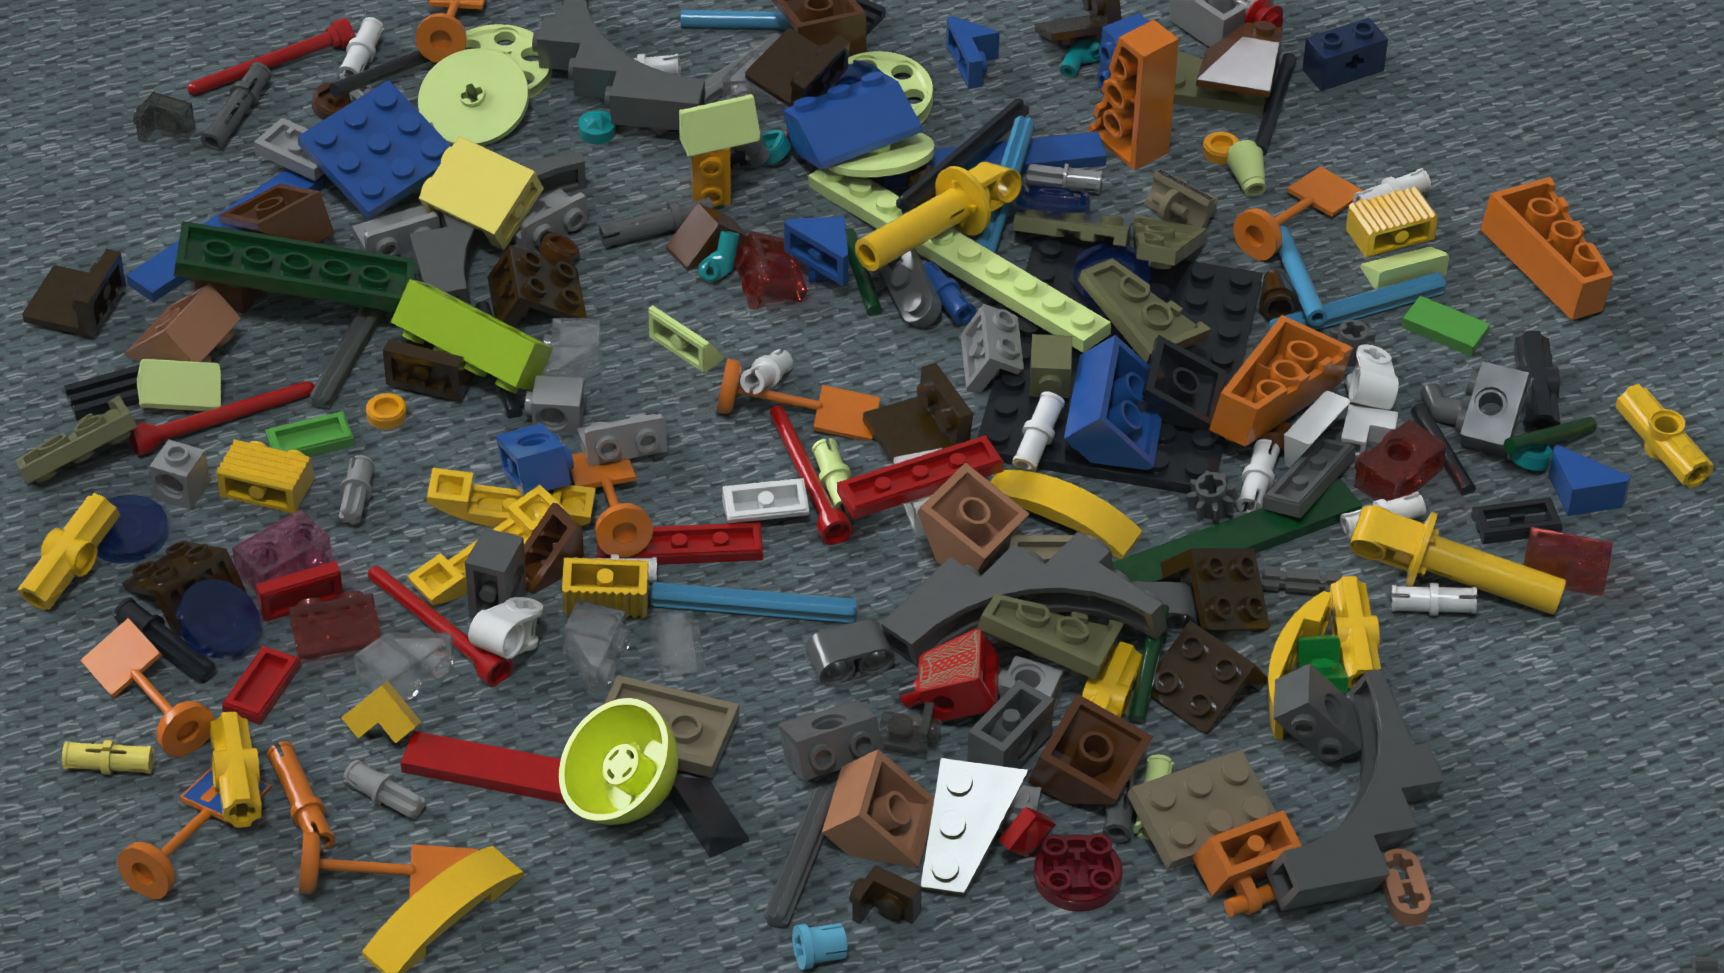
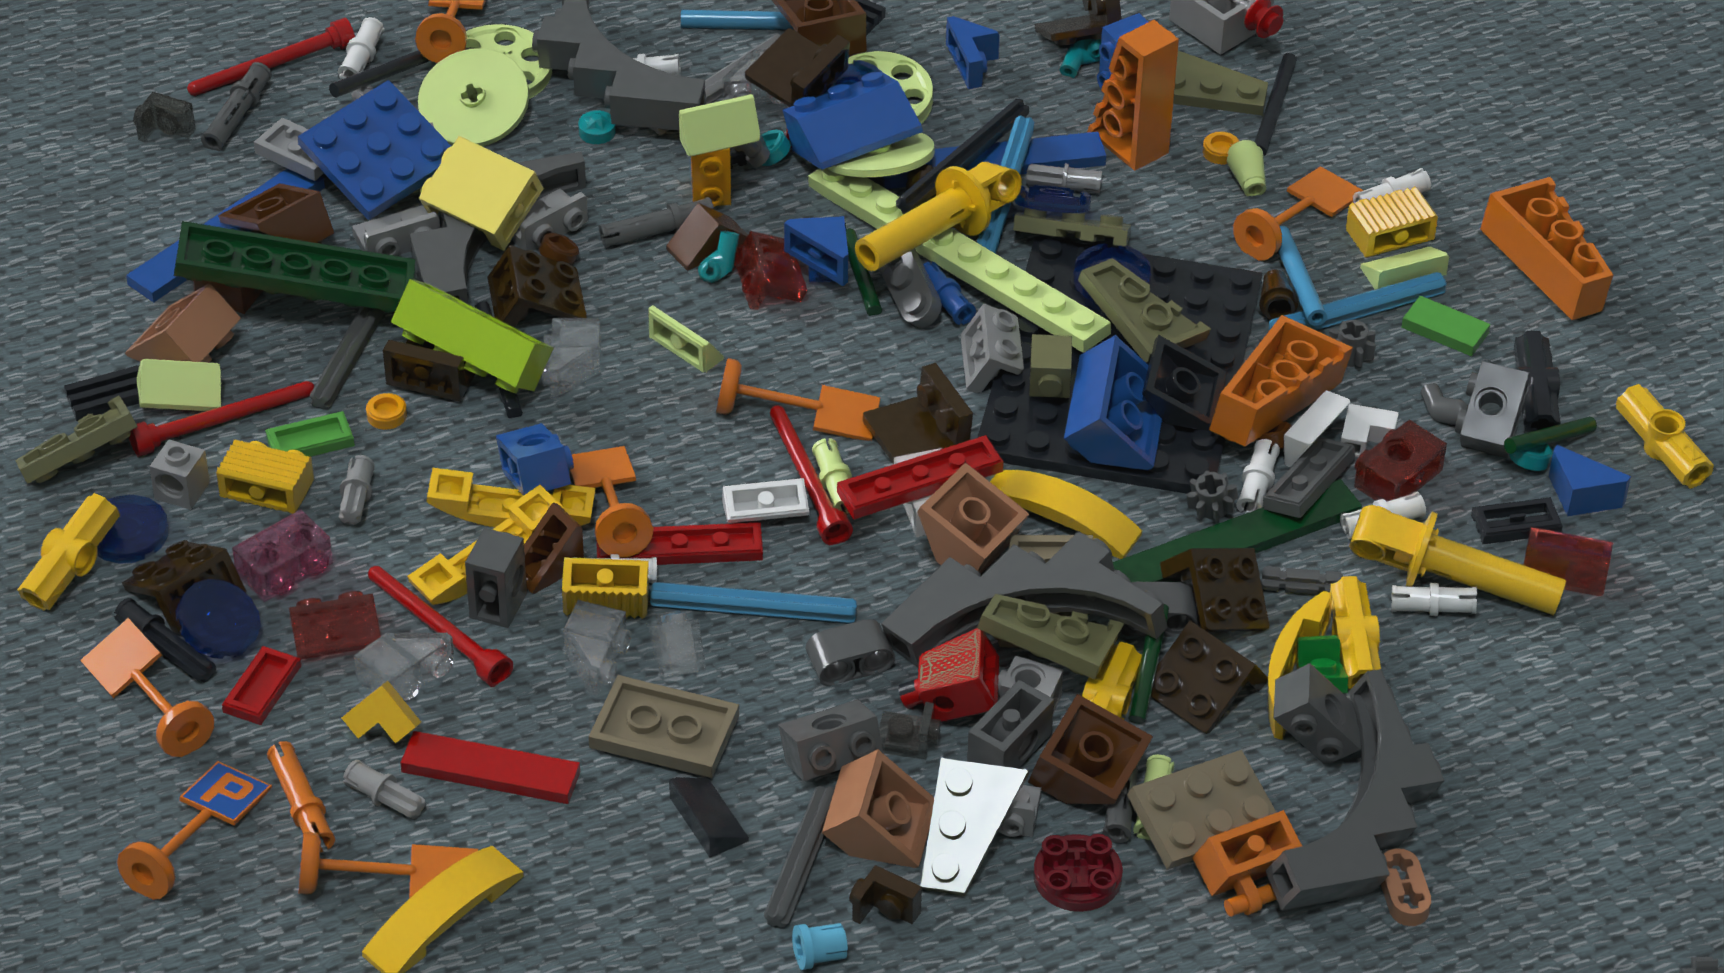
dark brown bracket [22,249,126,338] -> none
light yellow pin [62,740,154,775] -> none
yellow piece [210,712,262,828] -> none
red tile [255,561,343,622] -> none
reddish brown tile [311,83,351,120] -> none
white piece [468,597,543,659] -> none
light grey brick [525,375,585,433] -> none
neon yellow piece [559,698,679,825] -> none
light grey bracket [577,414,668,466] -> none
white pin [740,349,793,394] -> none
red tile [999,807,1056,858] -> none
white pin [1012,392,1065,472] -> none
olive wing [1132,214,1207,269] -> none
dark tan hips [1144,169,1218,228] -> none
slope [1196,21,1284,98] -> none
dark blue brick [1302,18,1388,91] -> none
white piece [1345,344,1399,411] -> none
black bar [1411,403,1476,496] -> none

